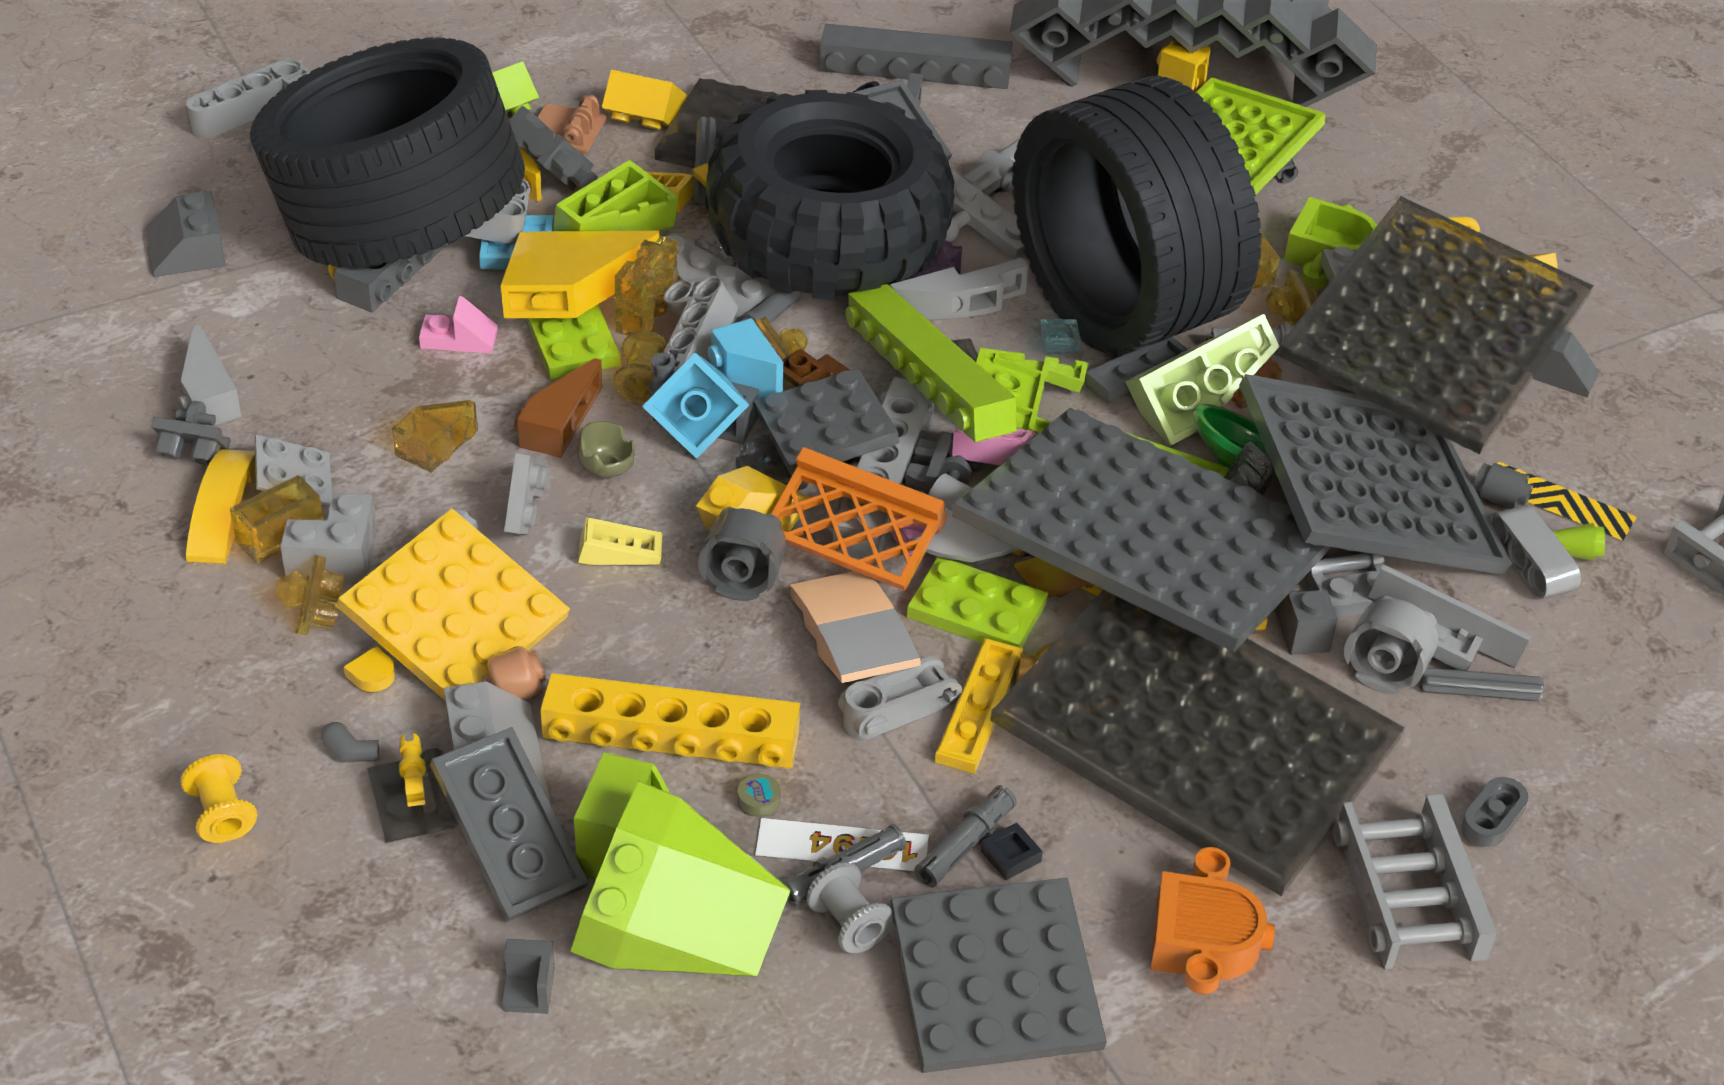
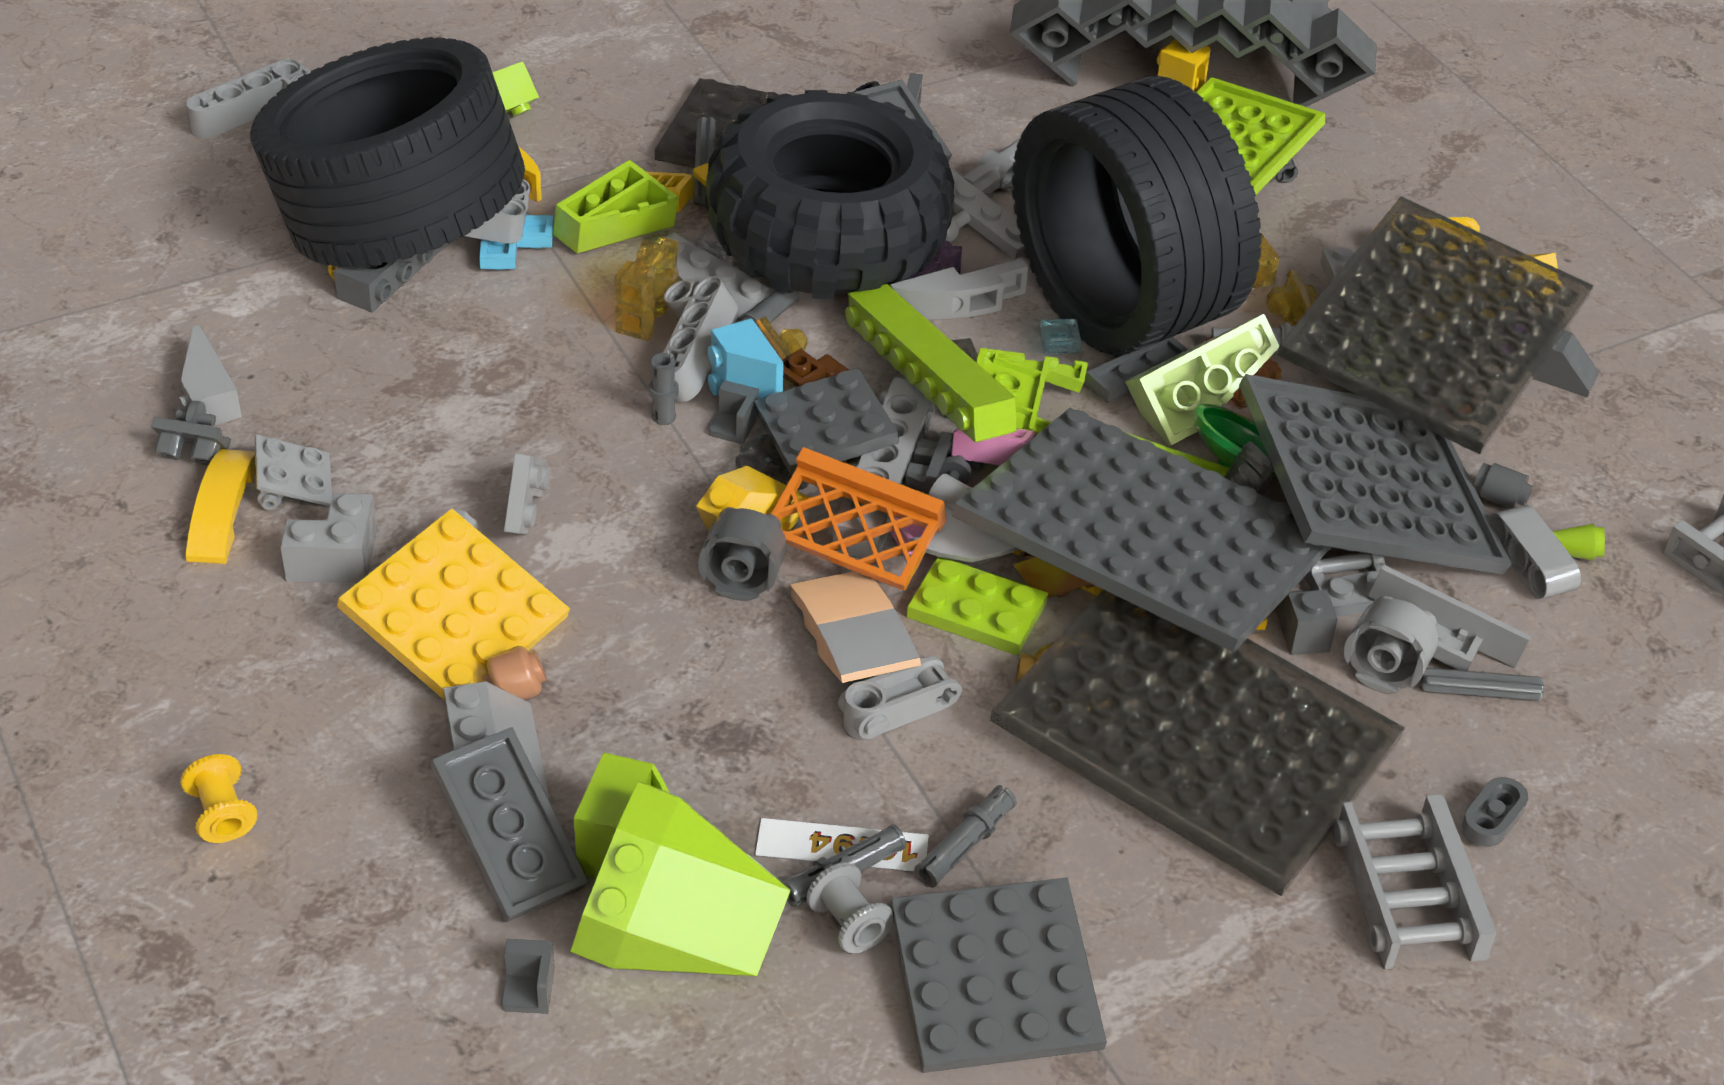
dark grey slope [146,191,226,277] -> none
clear yellow brick [230,475,324,564] -> none
clear yellow hips [274,555,345,636] -> none
dark grey arm [321,722,380,762] -> none
yellow tile [344,646,395,692] -> none
clear smoke plate [367,748,458,843] -> none
clear yellow slope [392,400,478,473] -> none
yellow piece [399,732,426,807] -> none
bright pink slope [419,296,498,353] -> none
yellow slope [501,230,661,318] -> none
dark grey hips [509,105,598,191] -> none
dark orange slope [514,358,603,458] -> none
lime plate [525,305,621,380] -> none
nougat hinge [537,95,608,154] -> none
yellow brick [541,673,800,768] -> none
olive hair [577,421,635,477] -> none
light yellow slope [578,517,662,565] -> none
yellow slope [602,70,689,130] -> none
clear yellow hose [613,330,668,404] -> none
medium azure slope [642,352,749,459] -> none
olive tile [738,774,781,817] -> none
dark grey brick [820,23,1013,89] -> none
yellow tile [935,638,1023,774] -> none
black tile [981,822,1043,880] -> none
orange piece [1150,847,1275,994] -> none
lime piece [1284,196,1385,290] -> none
sticker [1497,461,1637,541] -> none

